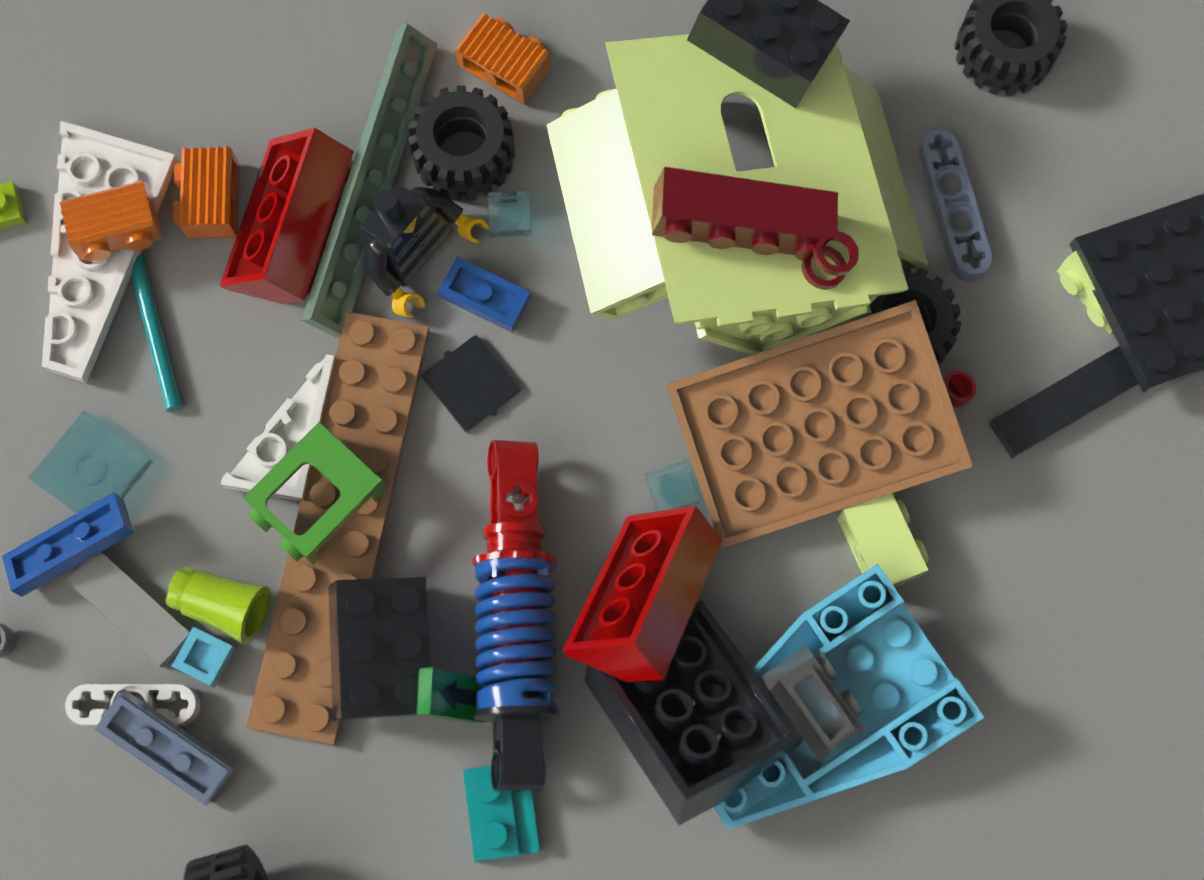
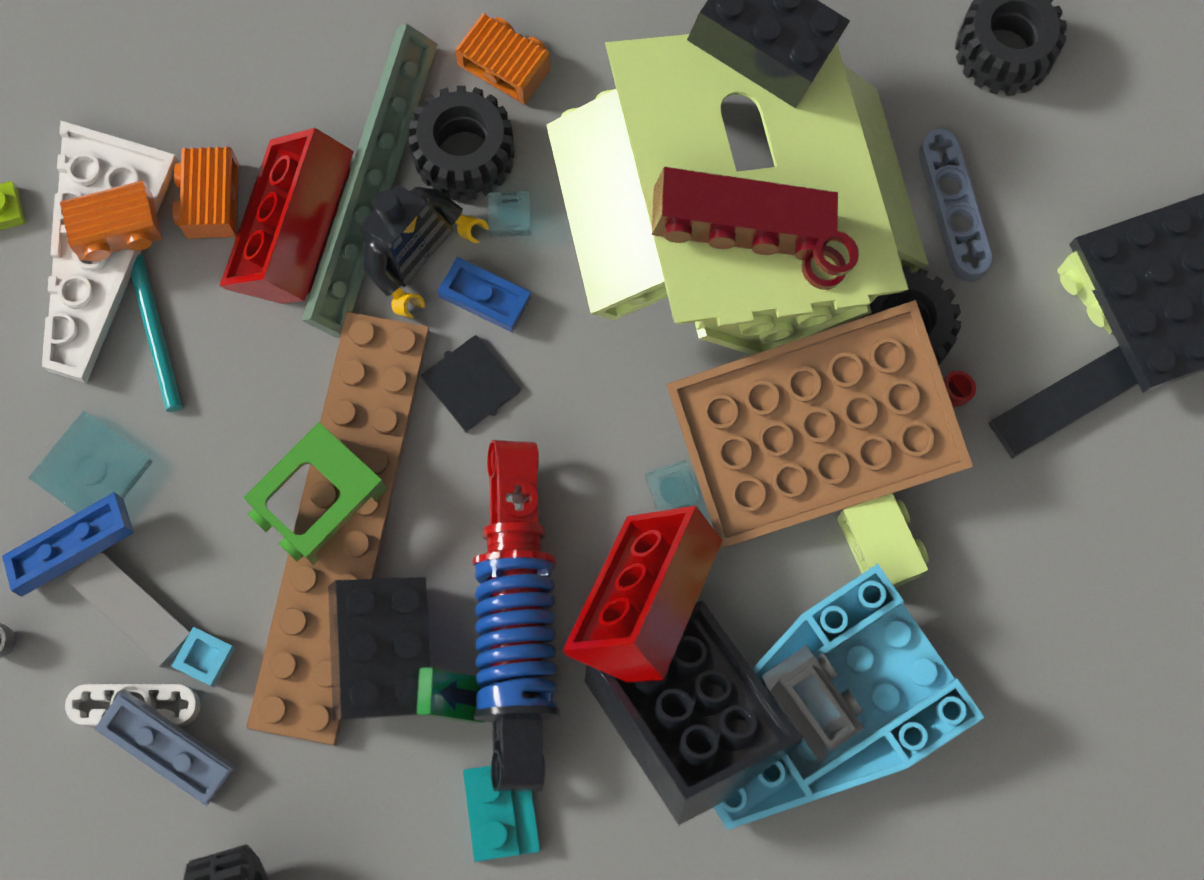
lime plant [166,567,271,645] -> none
white wing [221,354,336,501] -> none

